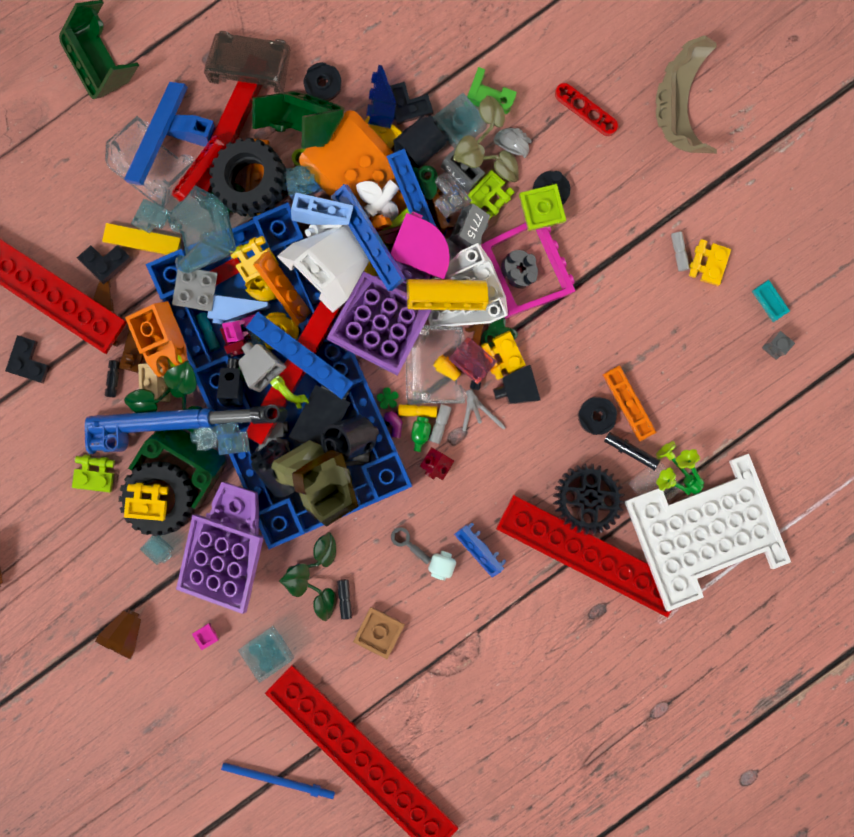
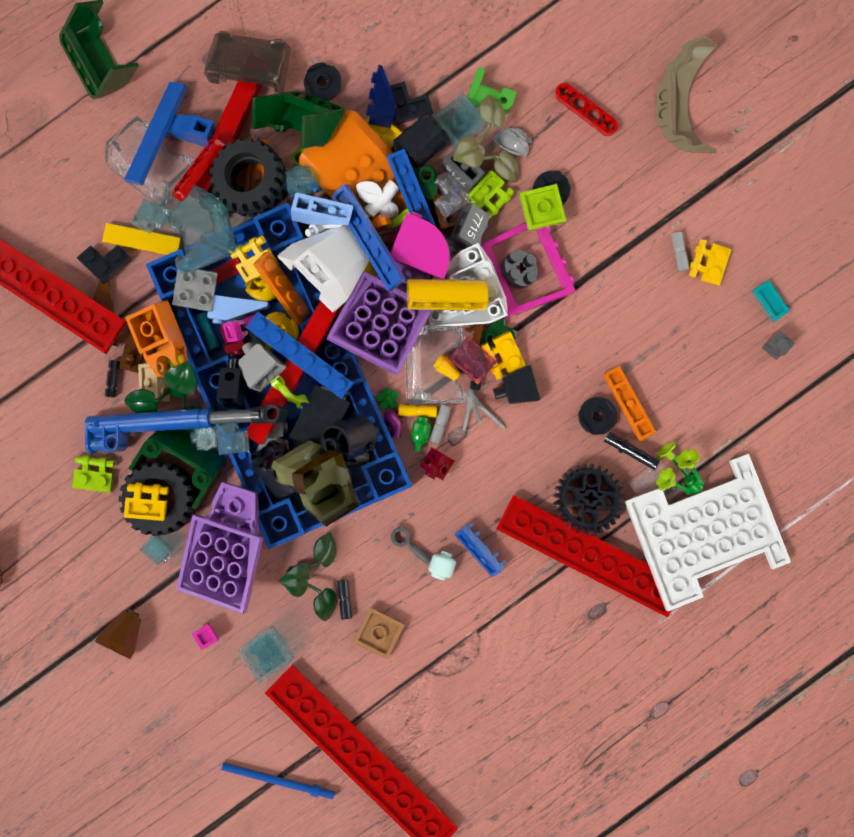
black plate [5,335,50,384] -> none

